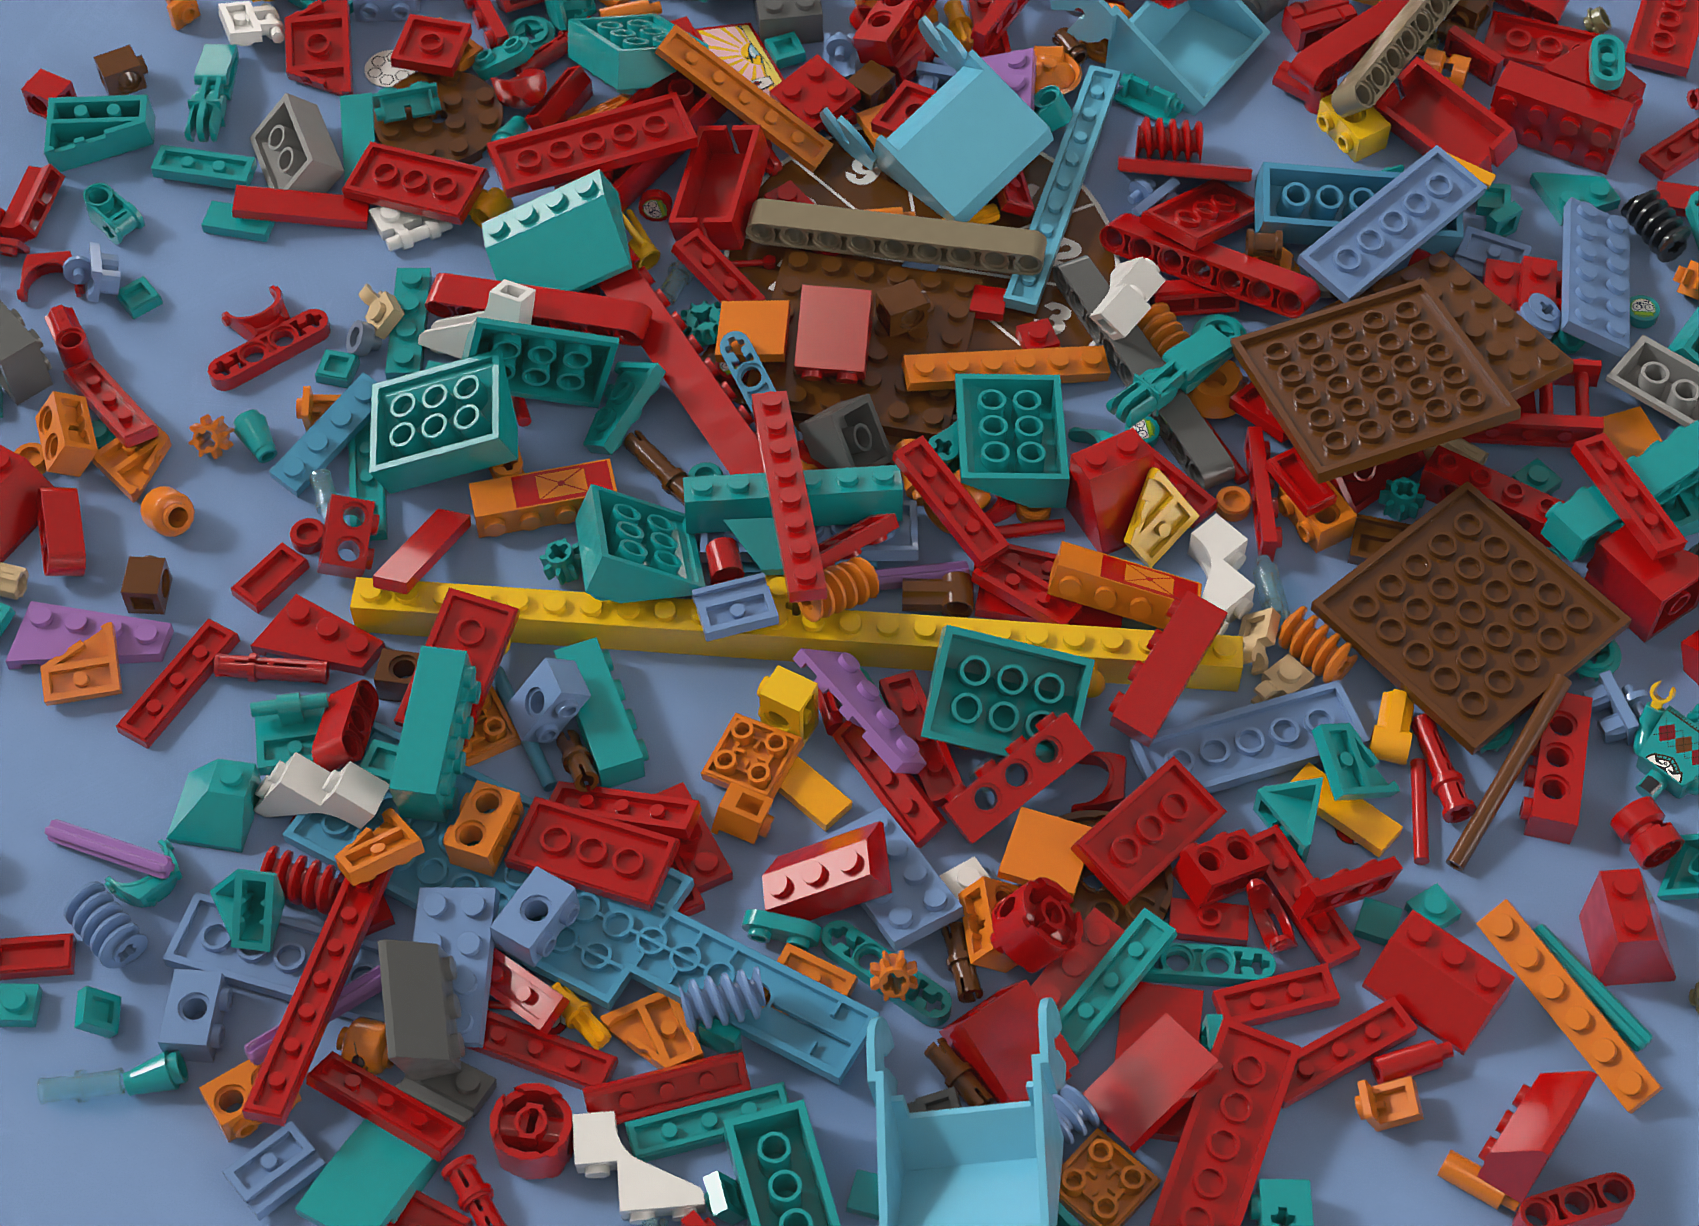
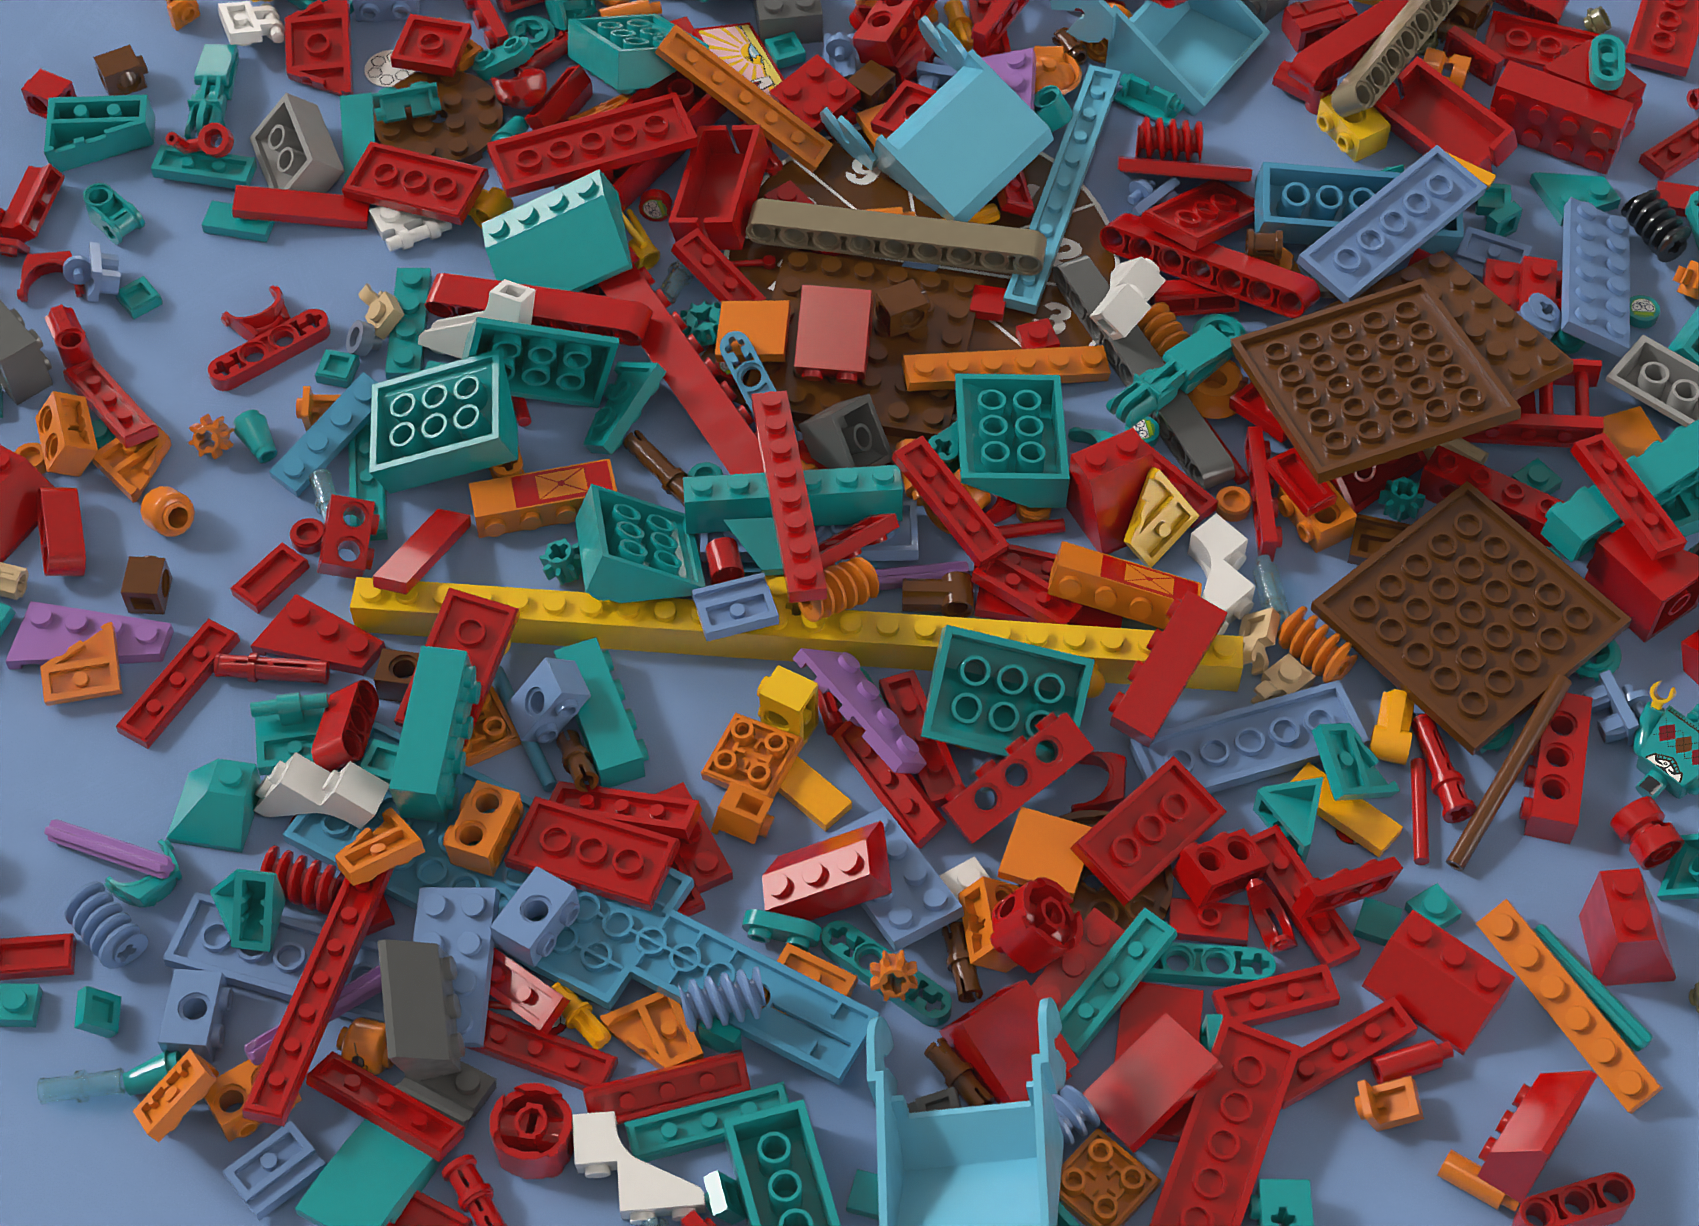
none -> orange bracket [133,1049,219,1142]
none -> red plate [165,123,234,158]

